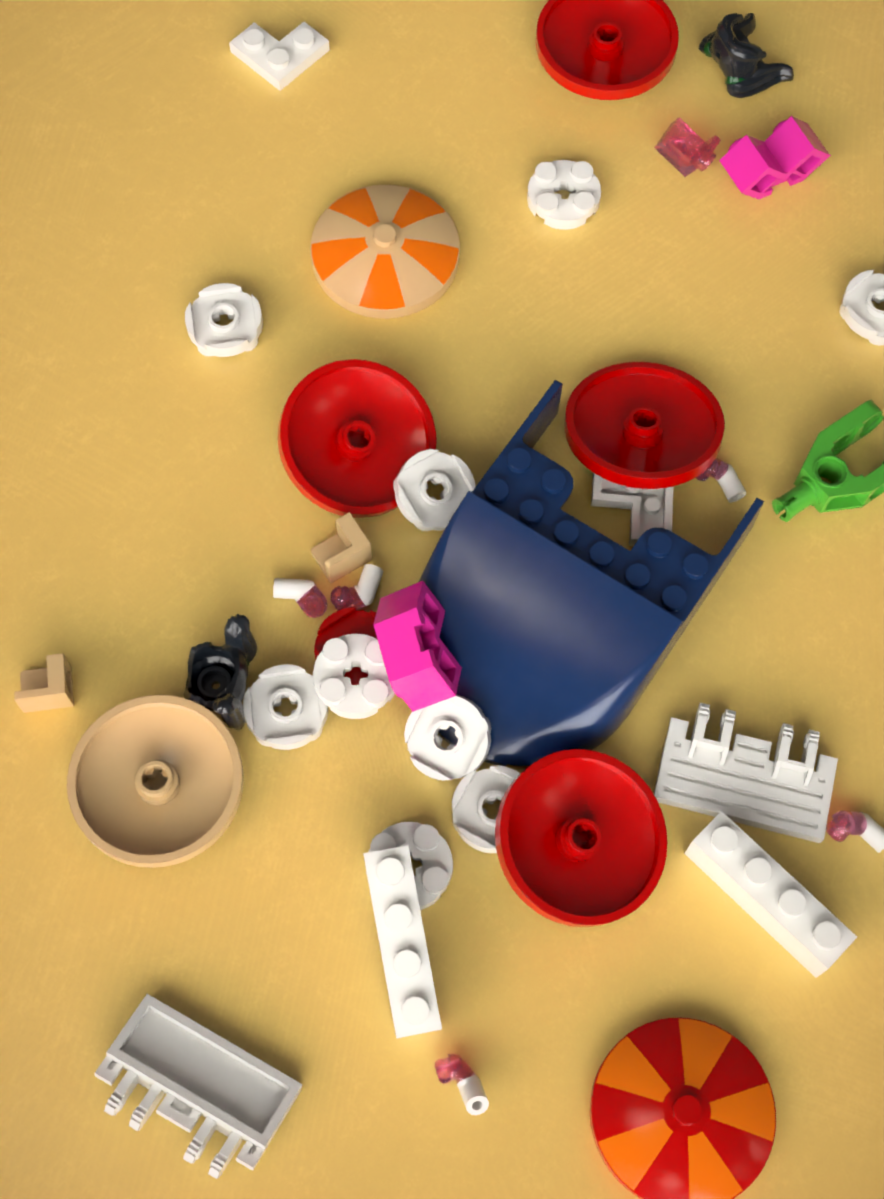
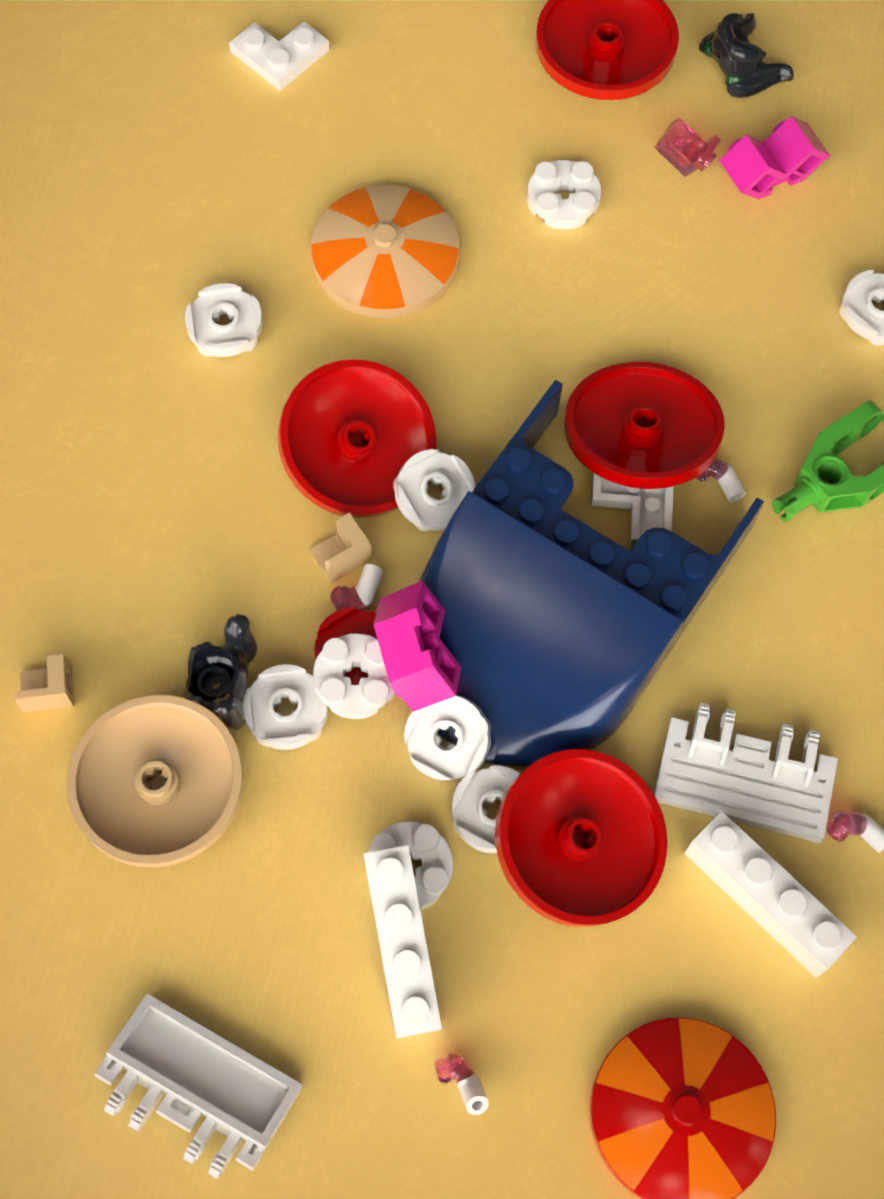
arm [273,578,328,618] -> none

